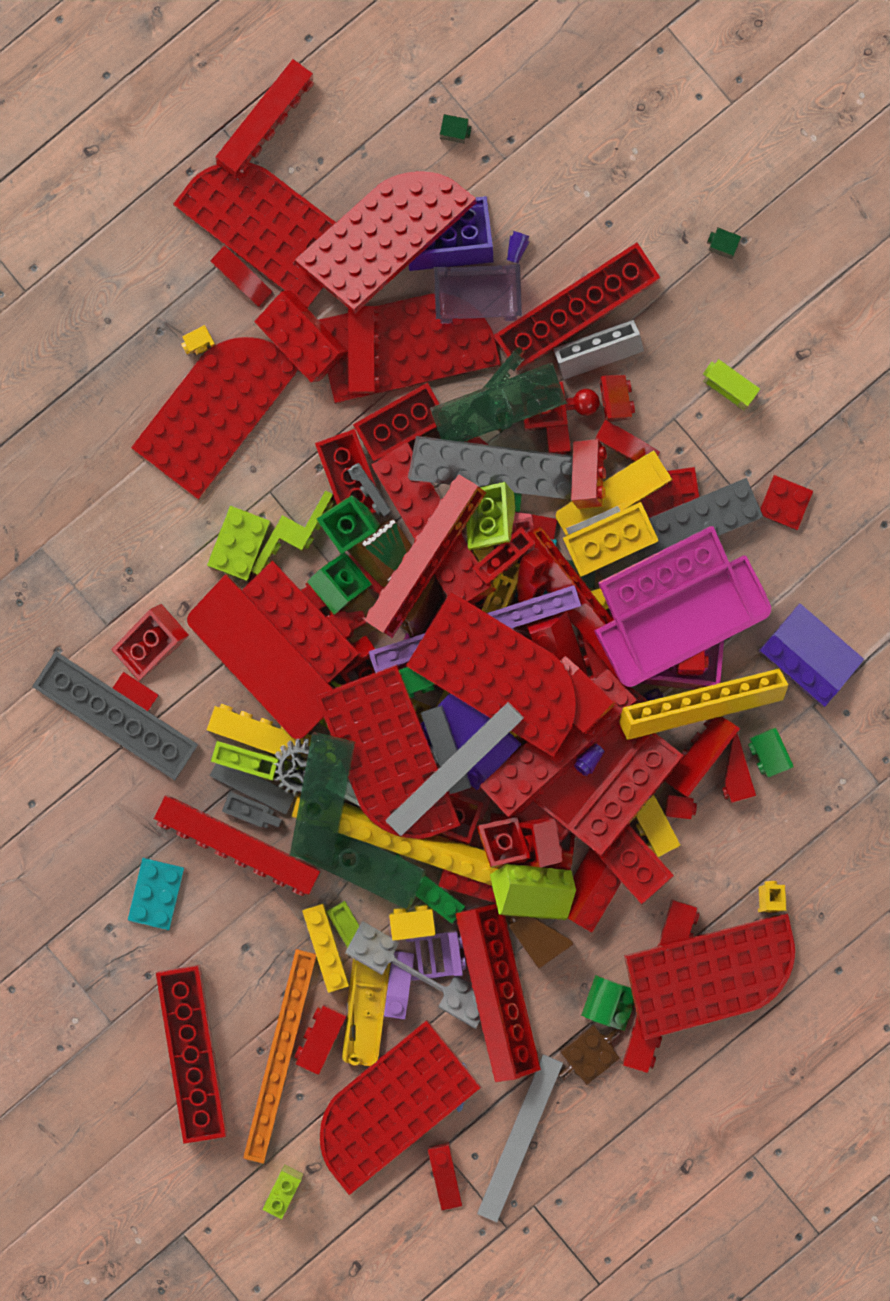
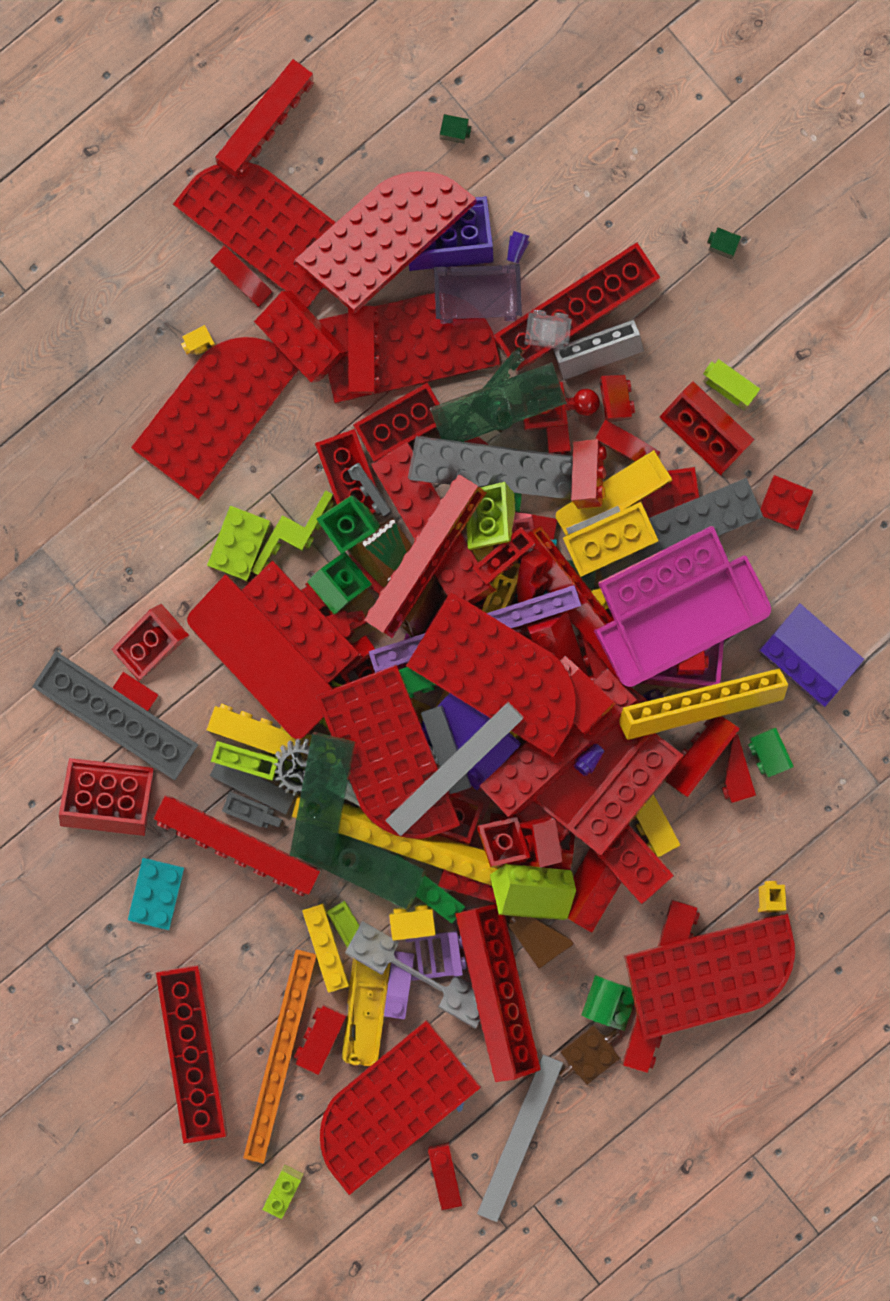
red brick [665,795,697,820] -> none
none -> red slope [59,758,154,836]
none -> clear brick [524,310,572,350]
none -> red slope [659,381,755,476]

